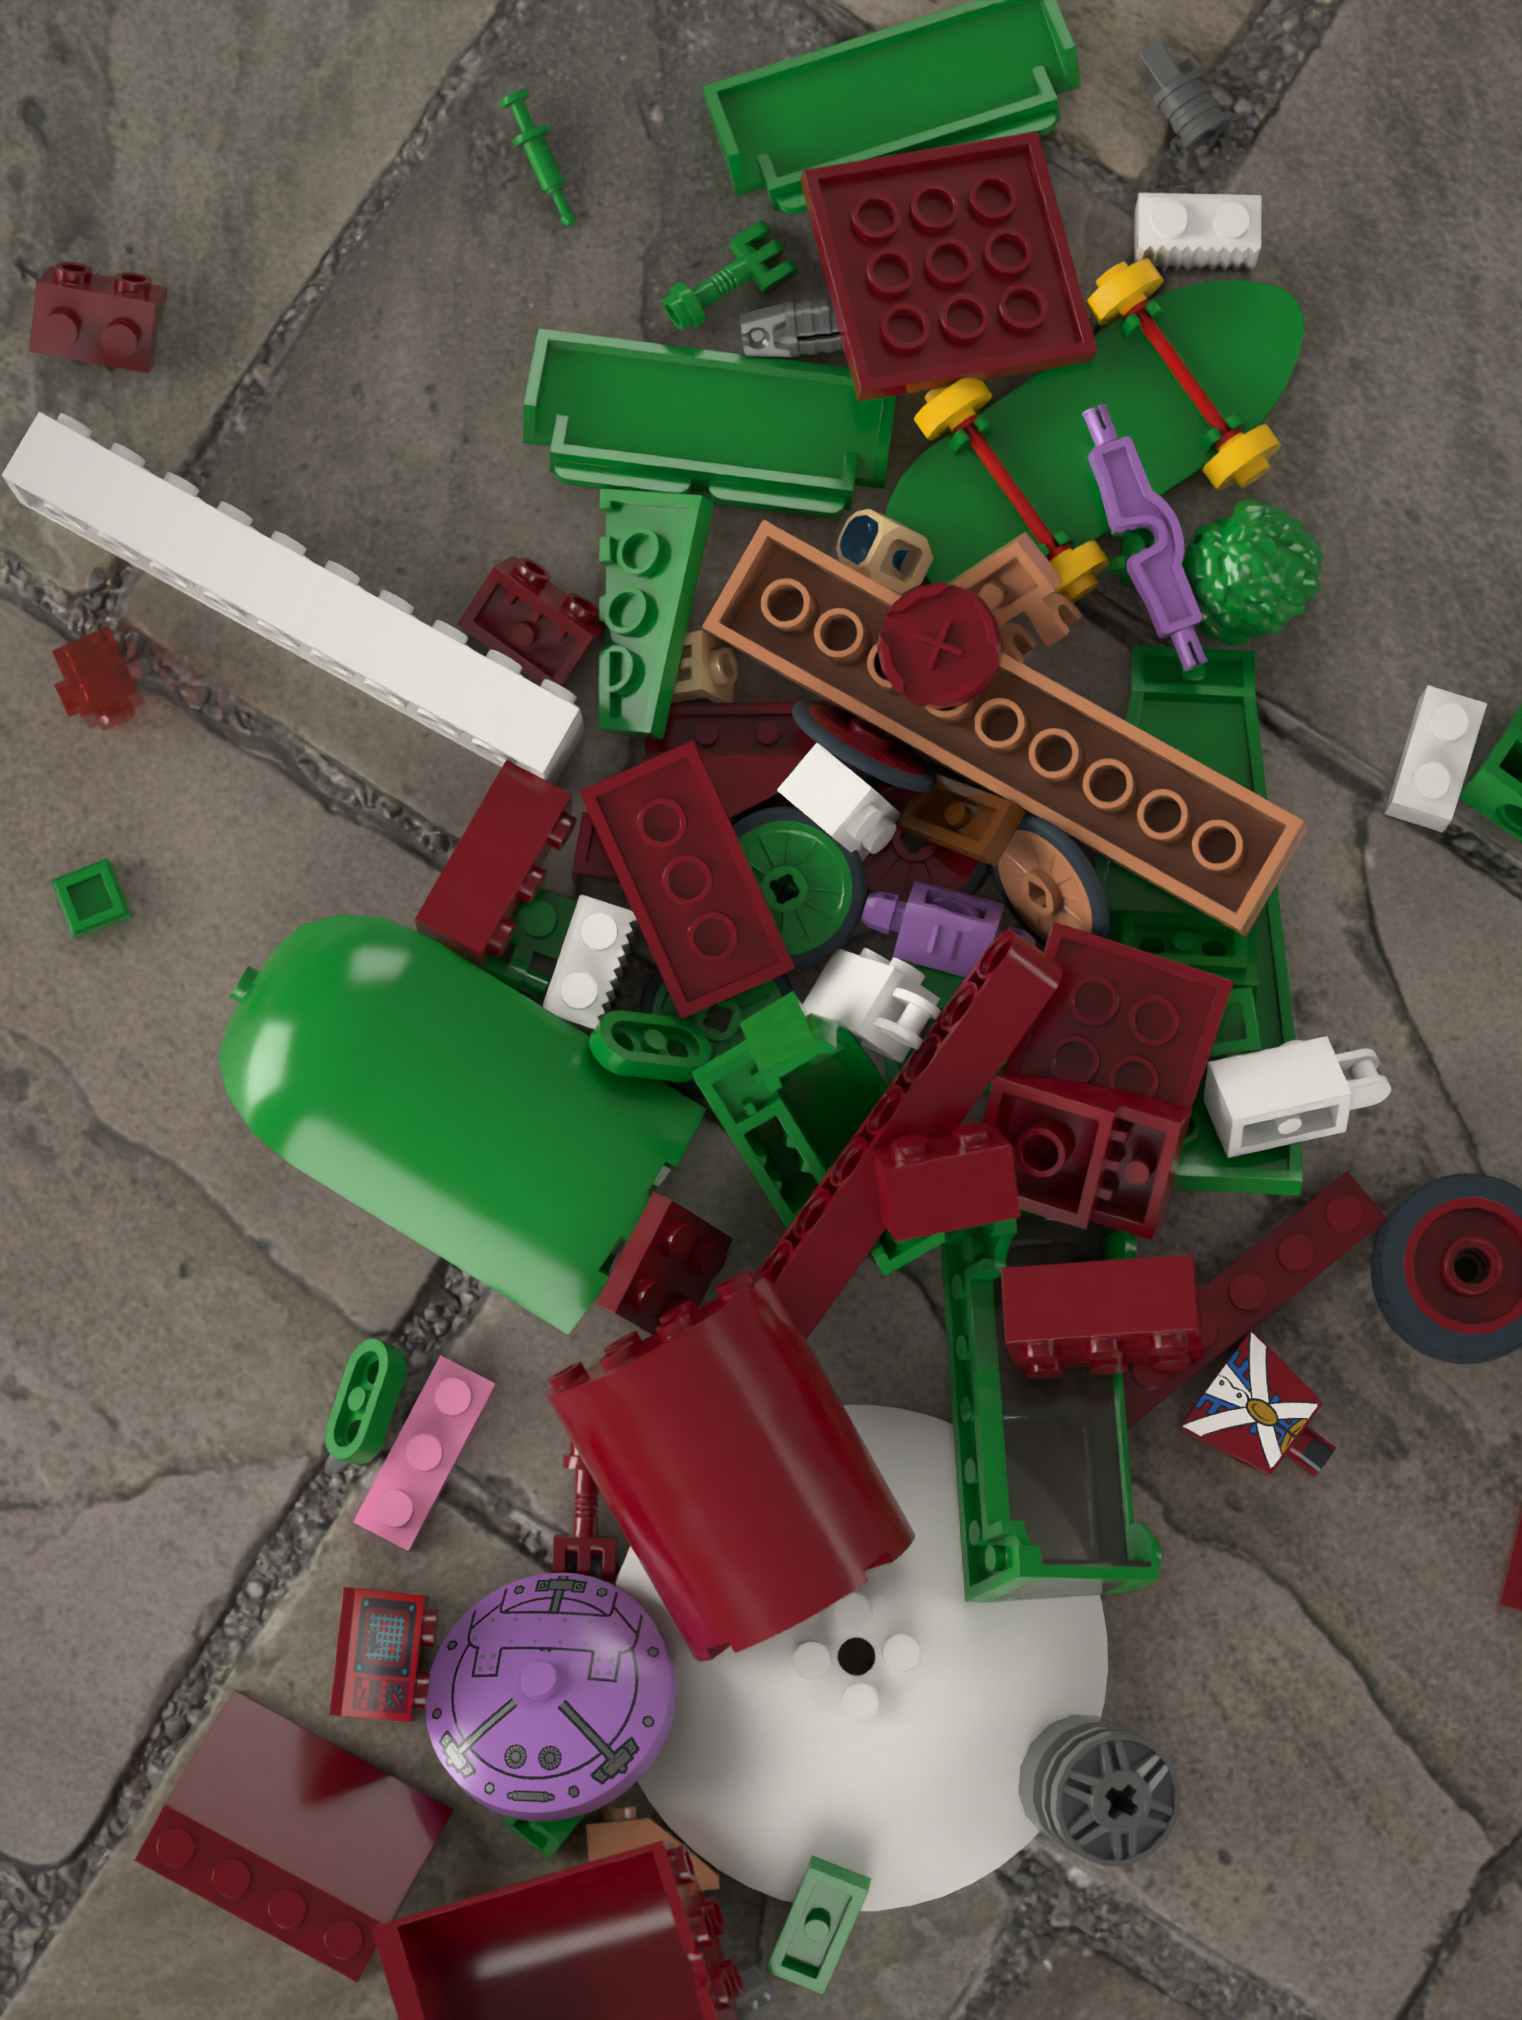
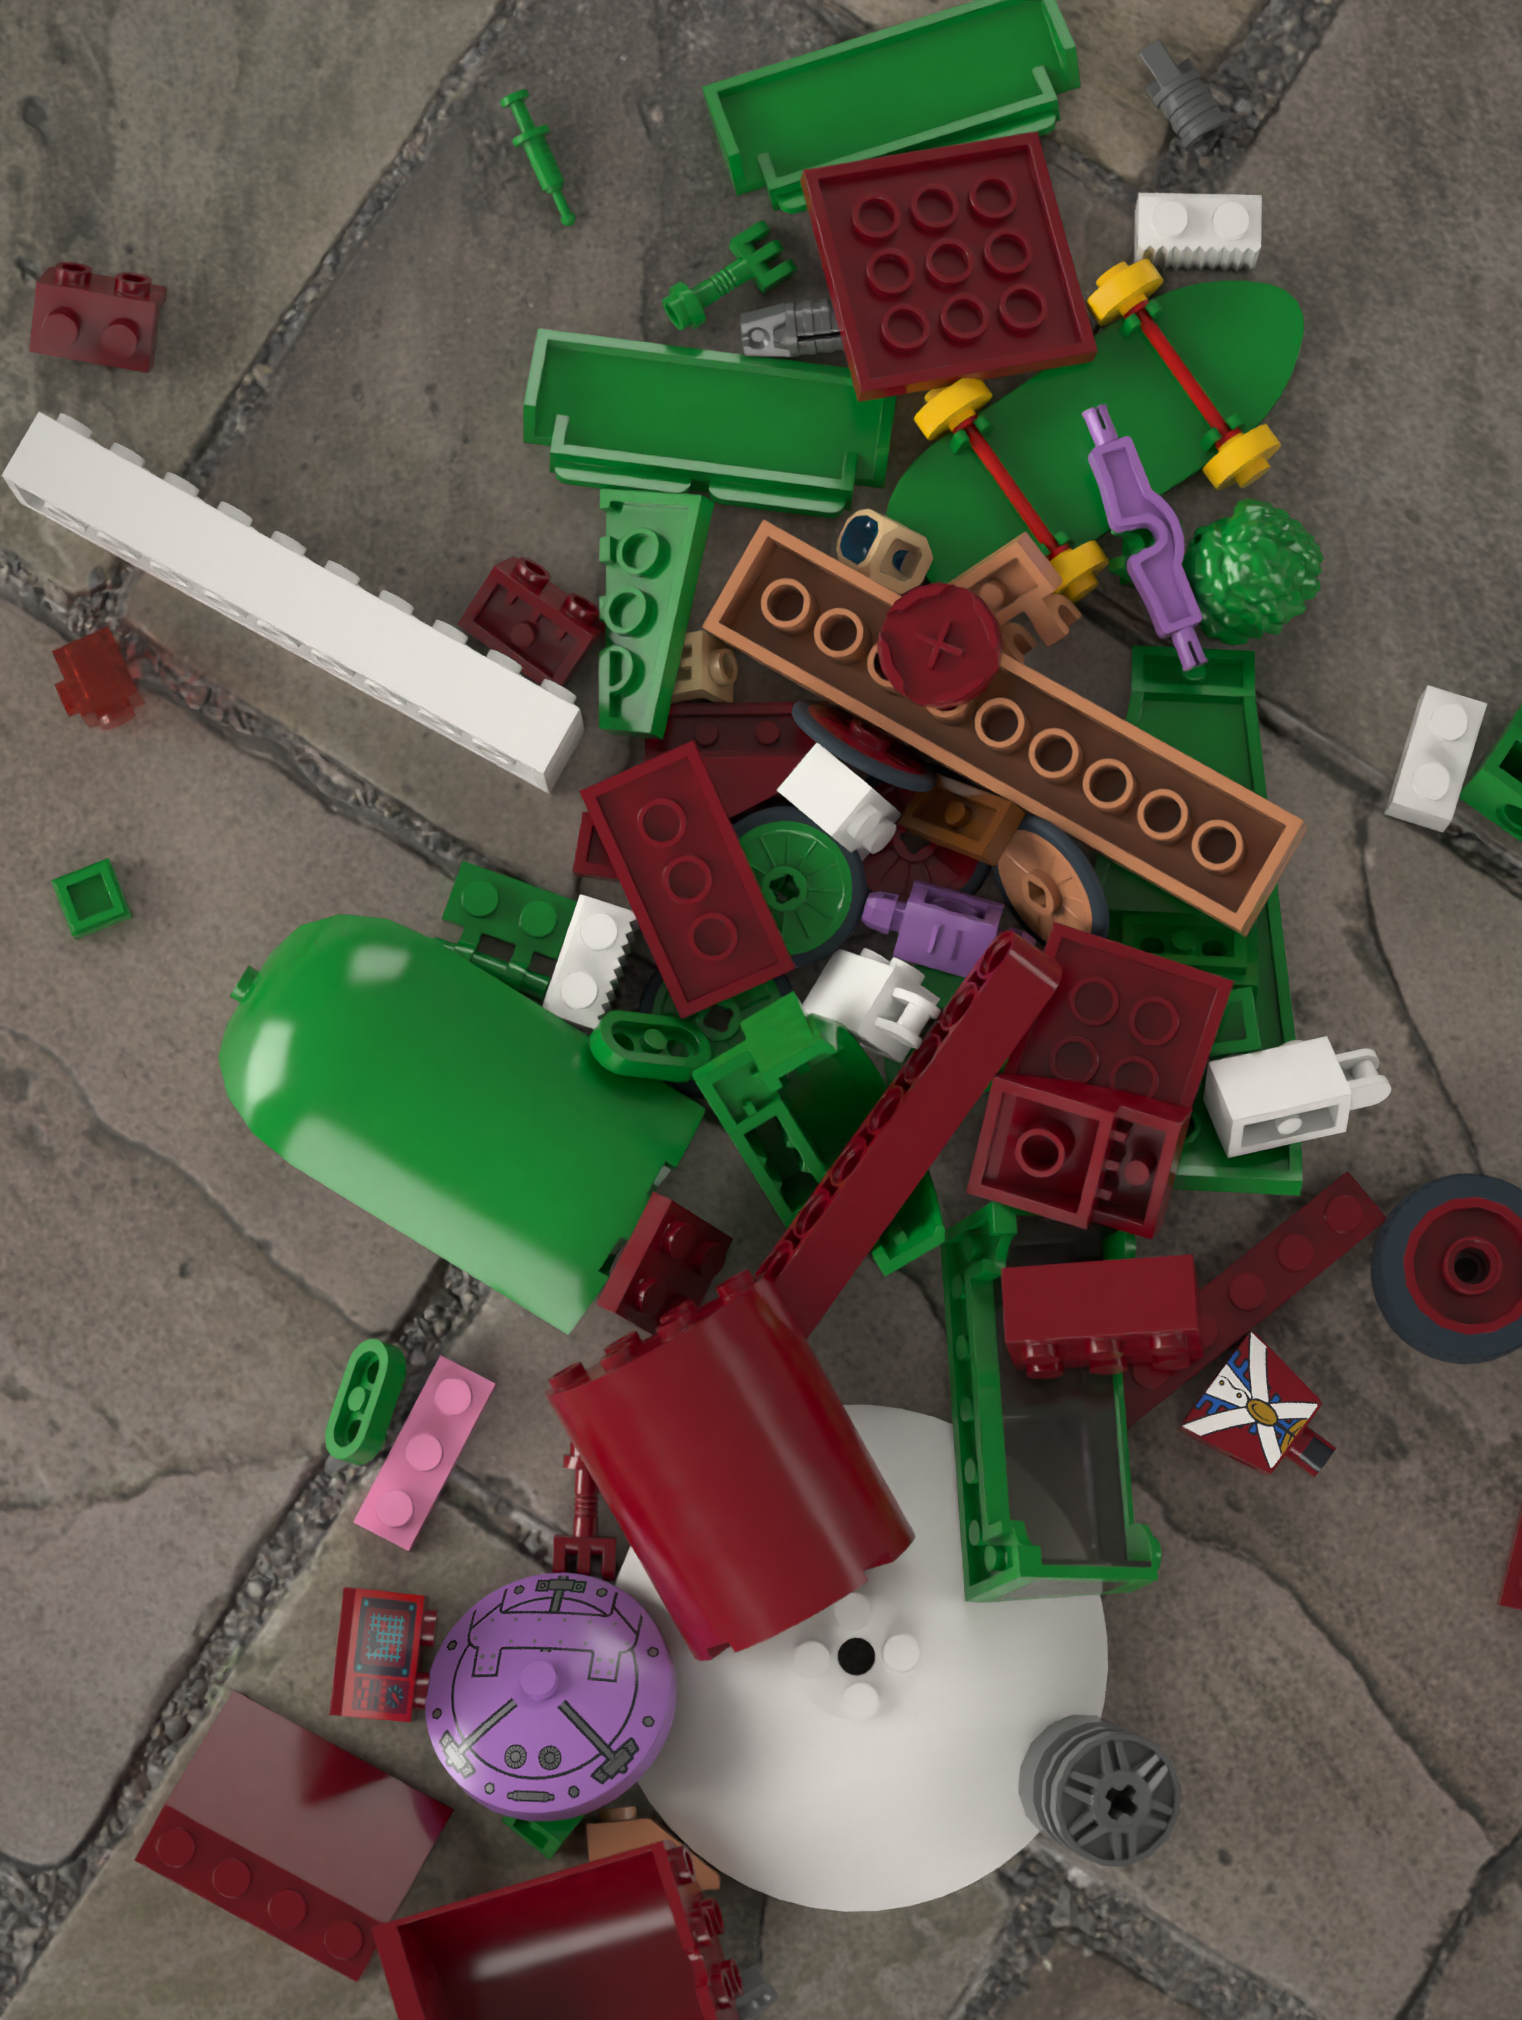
dark red brick [415,760,577,968] -> none
plate [765,1855,871,1994] -> none
dark red brick [873,1123,1021,1241] -> none

